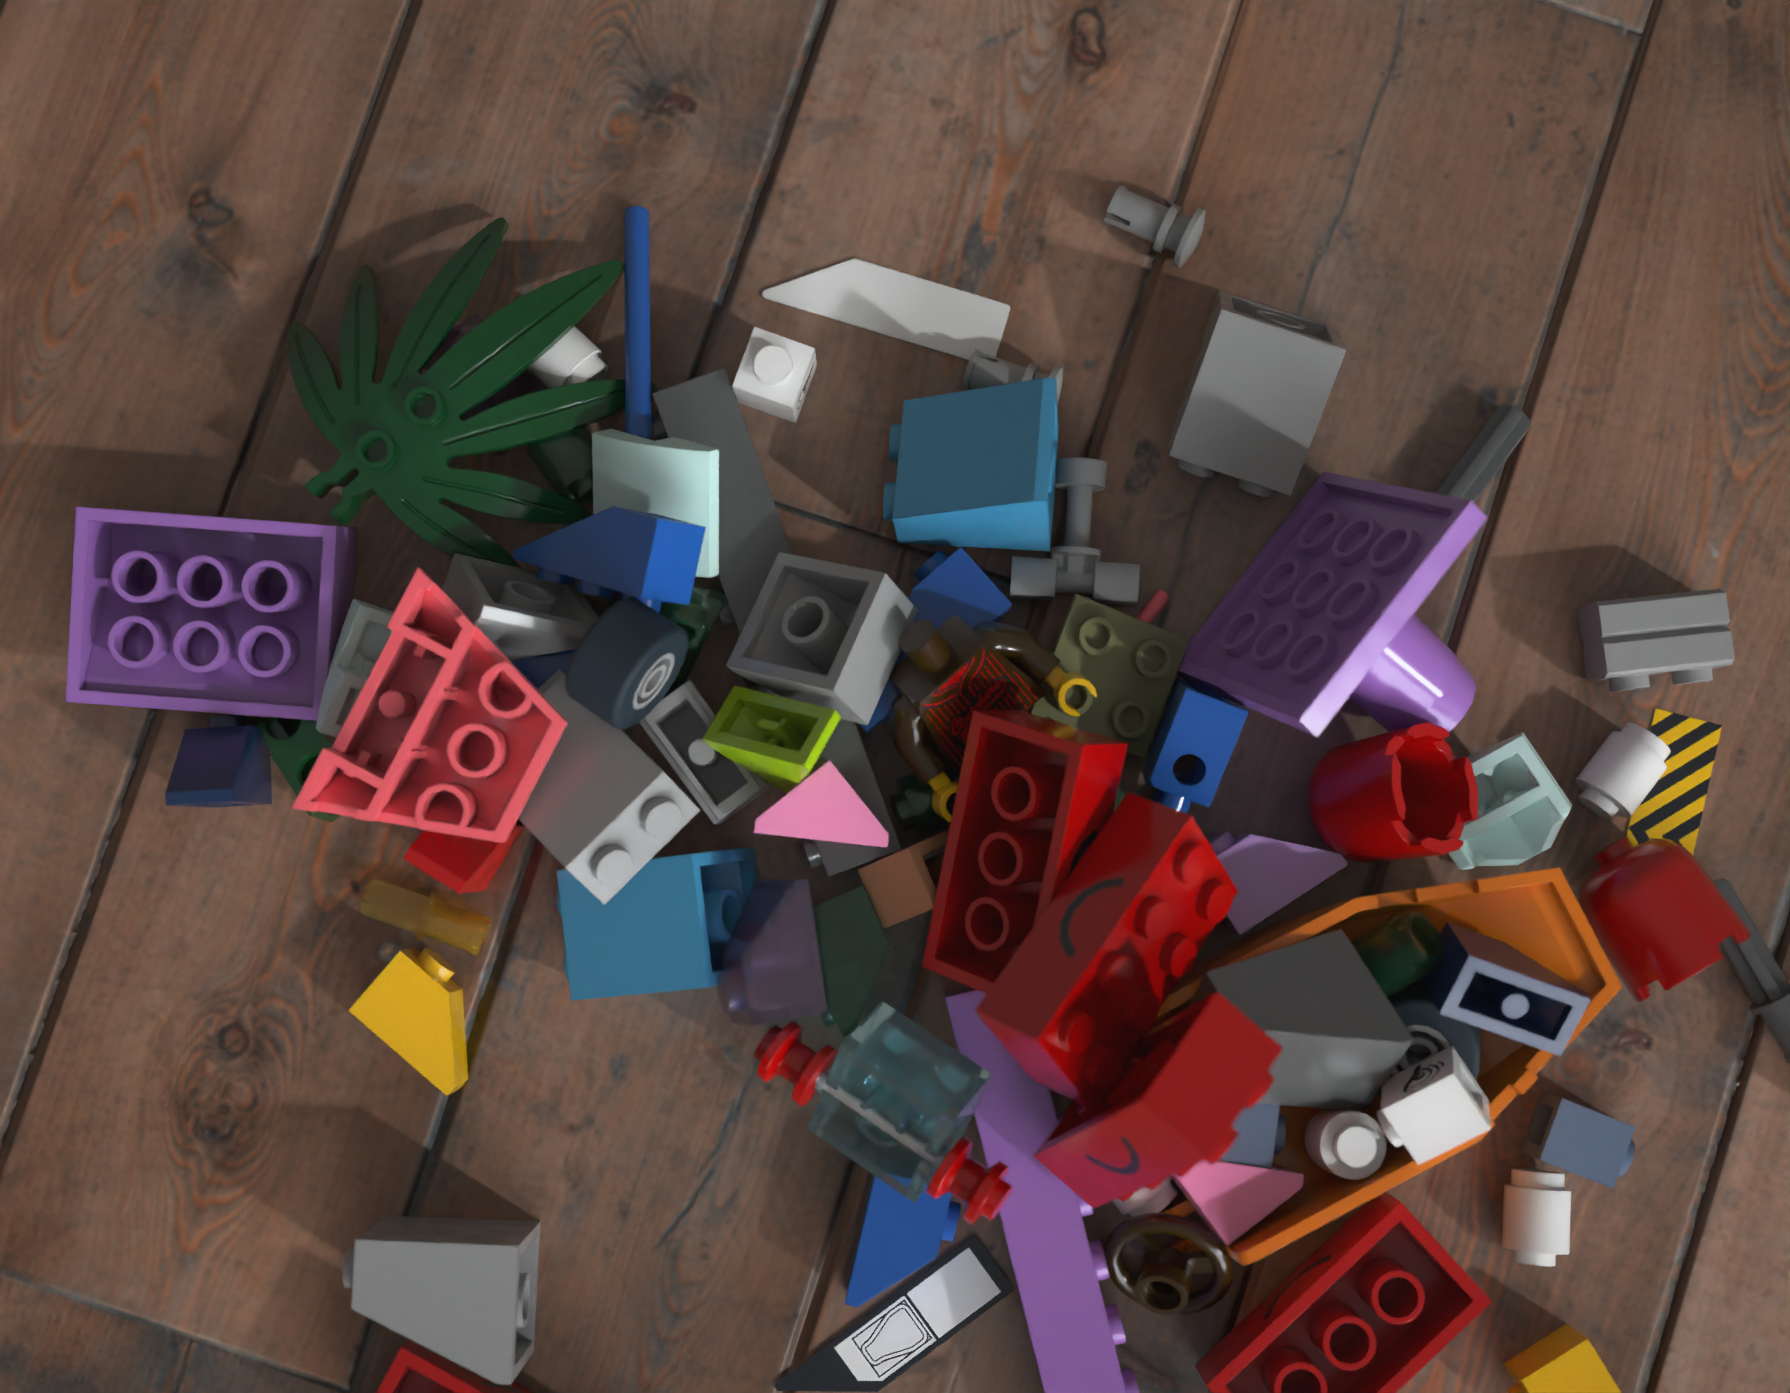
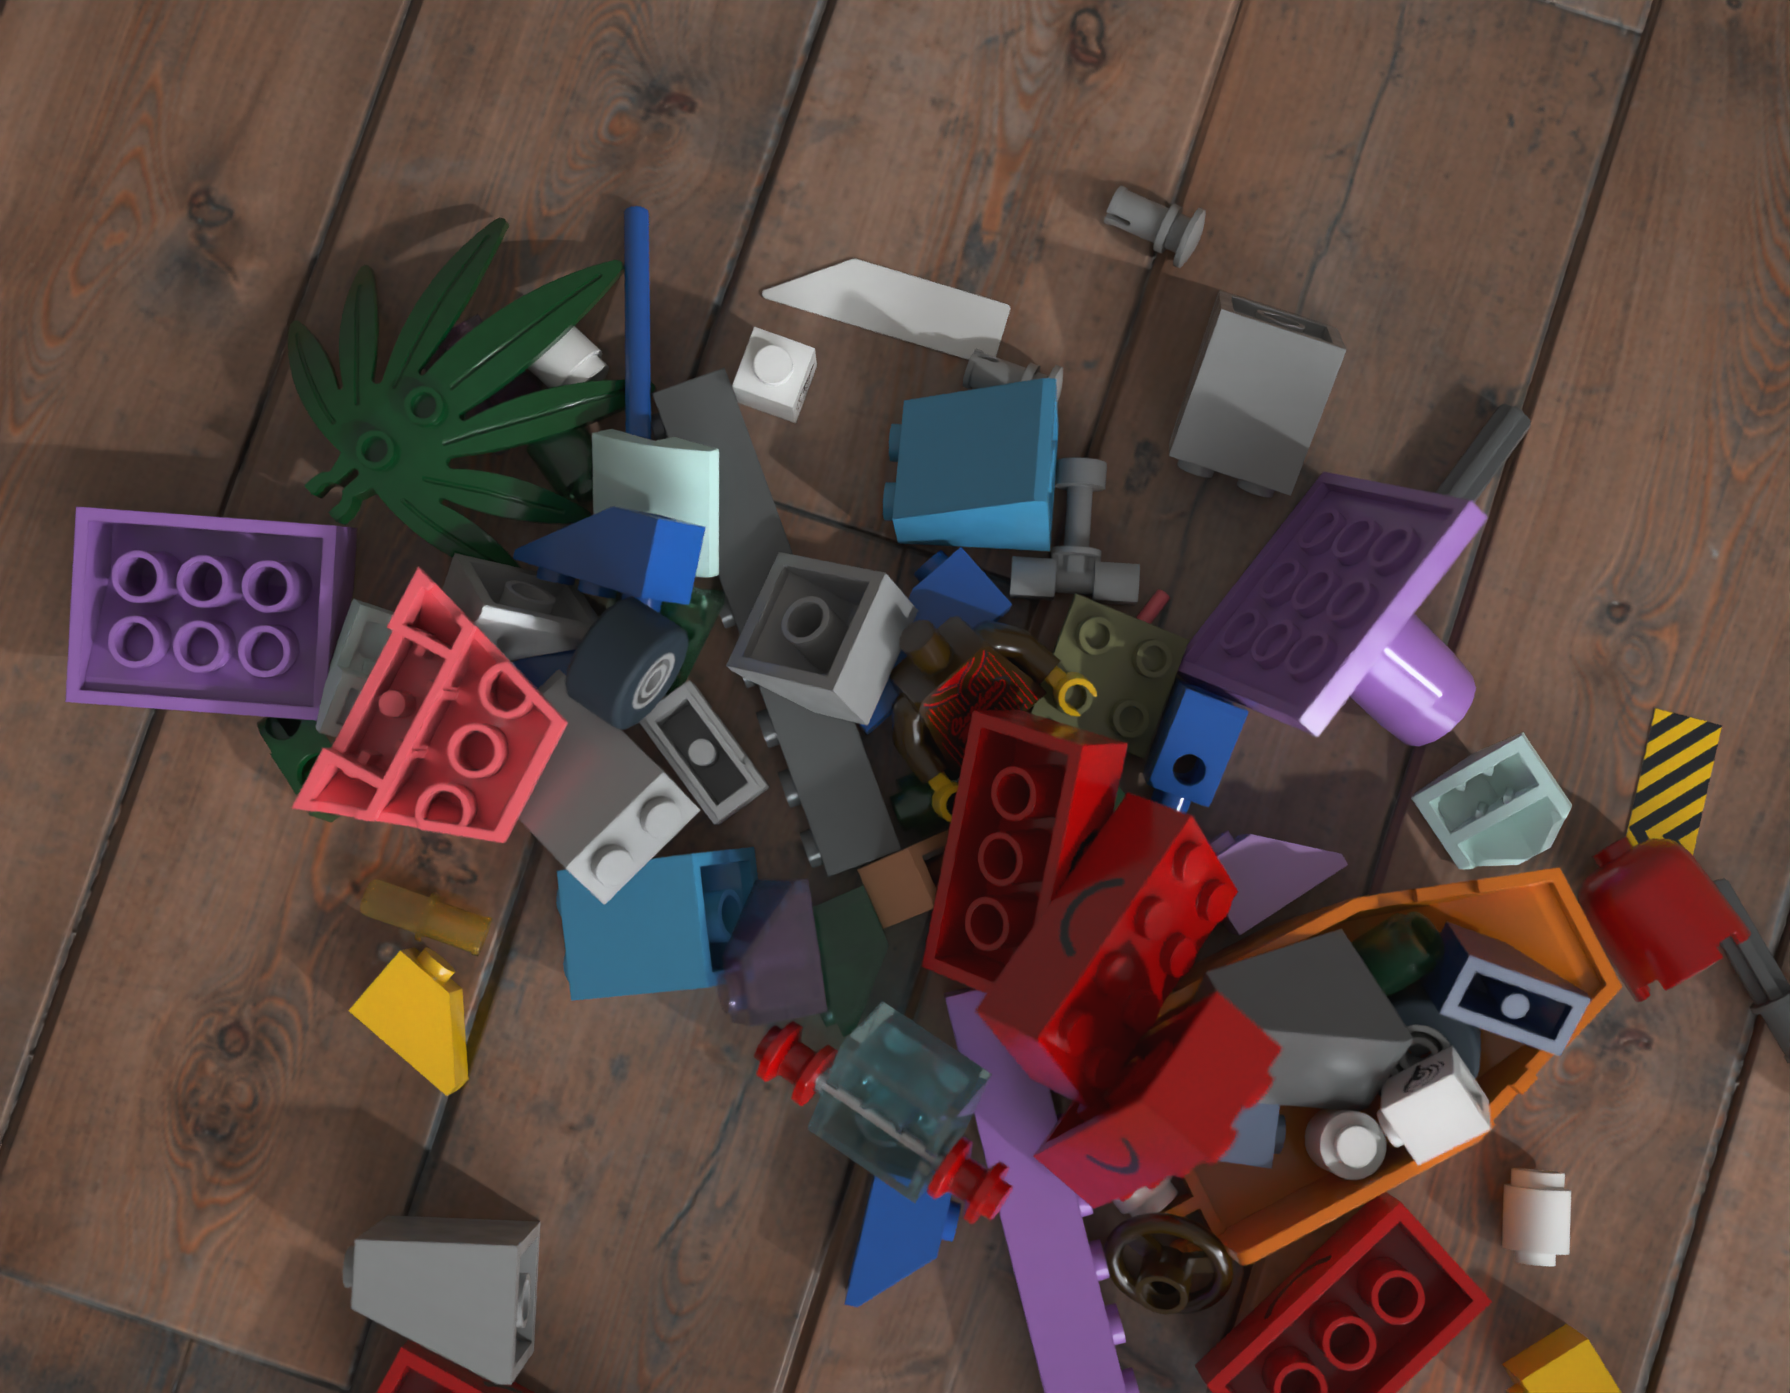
dark blue slope [165,714,272,808] -> none
red slope [402,821,525,894] -> none
lime slope [702,685,841,794] -> none
bright pink slope [754,760,889,847] -> none
sticker [775,1236,1013,1392] -> none
bright pink slope [1171,1161,1304,1246] -> none
red cylinder [1308,722,1478,863] -> none
sand blue brick [1520,1091,1636,1189] -> none
white brick [1575,722,1671,820] -> none
light grey brick [1577,588,1735,692] -> none

